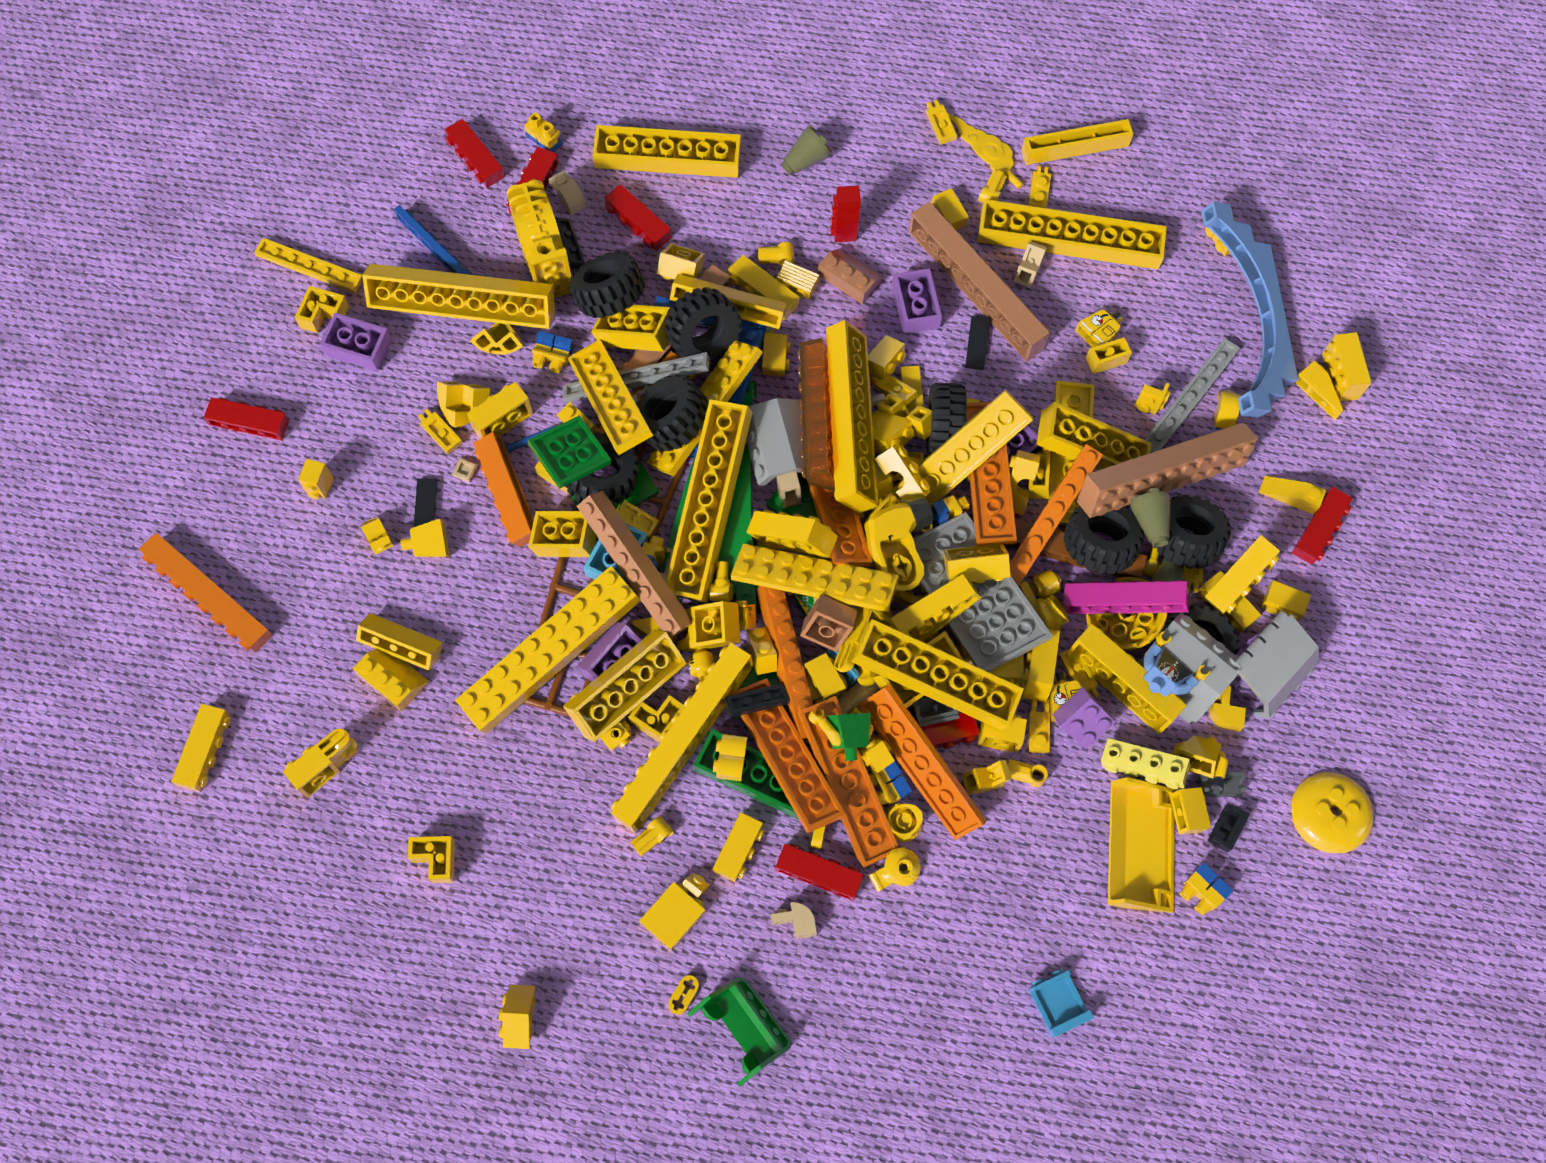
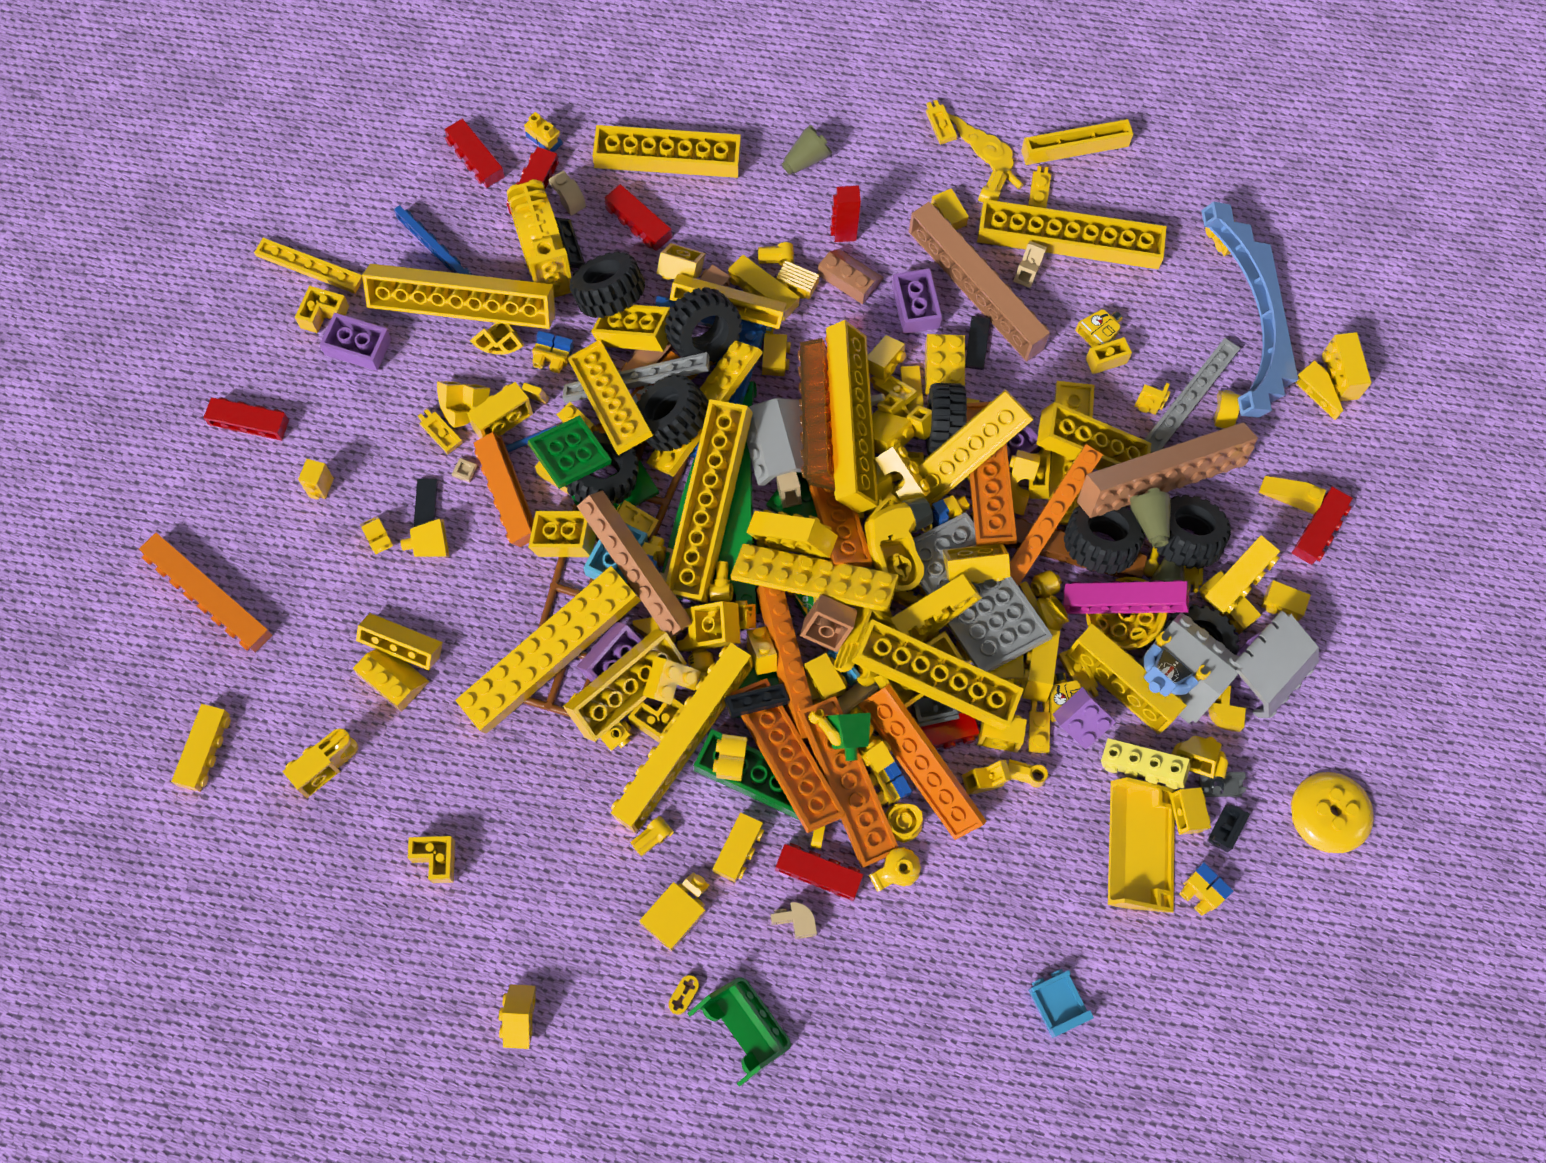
none -> yellow tile [522,383,549,404]
none -> yellow brick [643,656,701,705]
none -> yellow brick [925,334,965,395]

